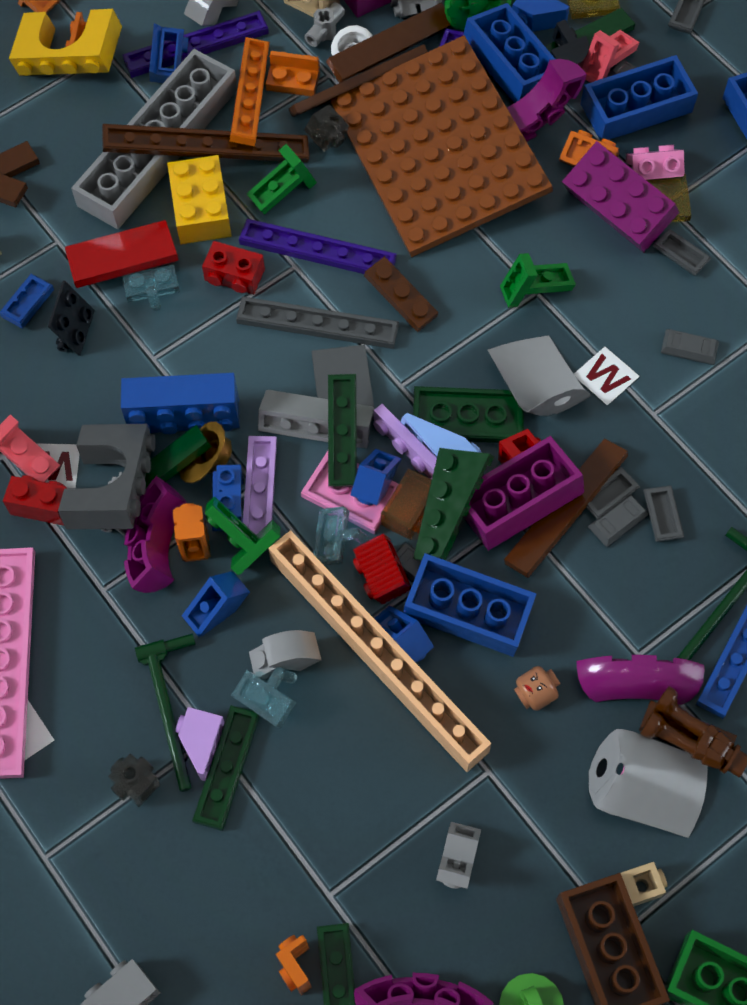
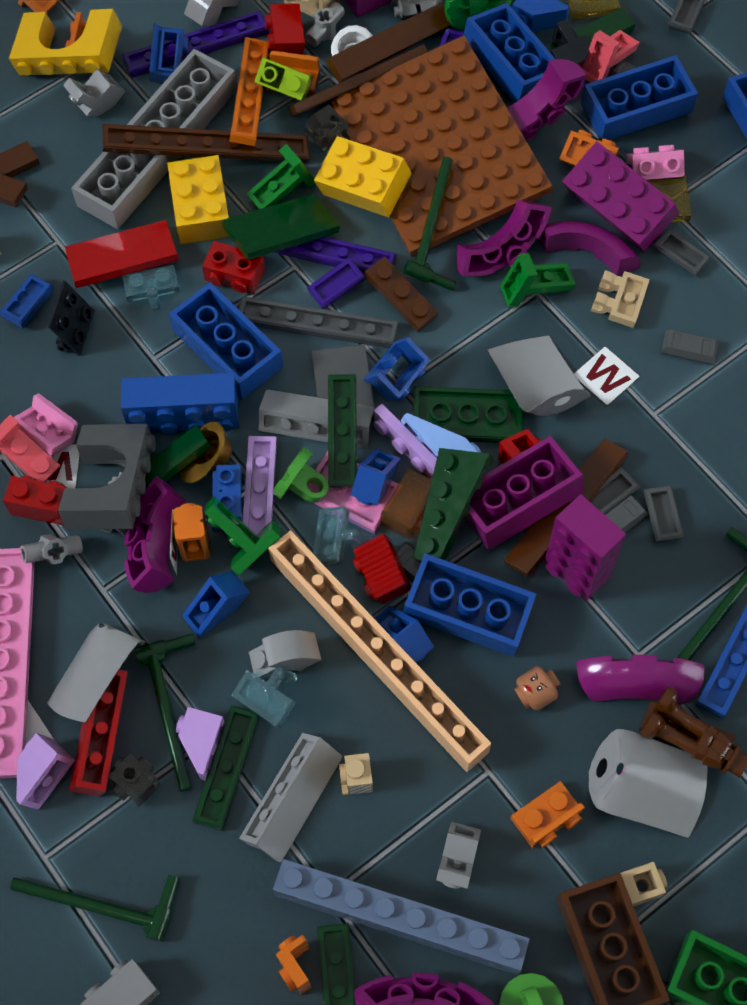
none -> dark green bar [10,875,180,942]
none -> bright pink bracket [14,393,78,457]
none -> lavender slope [16,733,75,810]
none -> light grey axle [20,534,83,564]
none -> light grey piece [47,623,150,722]
none -> light grey brick [63,69,125,117]
none -> red brick [69,670,128,797]
none -> blue brick [169,282,283,400]
none -> white sticker [170,509,178,575]
none -> dark green tile [222,194,340,260]
none -> light grey panel [239,733,342,862]
none -> lime slope [254,57,314,101]
none -> red brick [265,4,305,55]
none -> bright green tile [272,448,329,503]
none -> sand blue brick [273,859,530,975]
none -> dark purple tile [307,257,366,309]
none -> yellow brick [314,136,412,218]
none -> tan brick [339,753,373,796]
none -> blue window [363,336,431,402]
none -> dark green bar [403,157,456,291]
none -> magenta brick [456,199,552,276]
none -> orange bracket [510,781,585,849]
none -> magenta brick [538,221,641,276]
none -> magenta brick [544,494,626,602]
none -> tan plate [591,270,650,328]

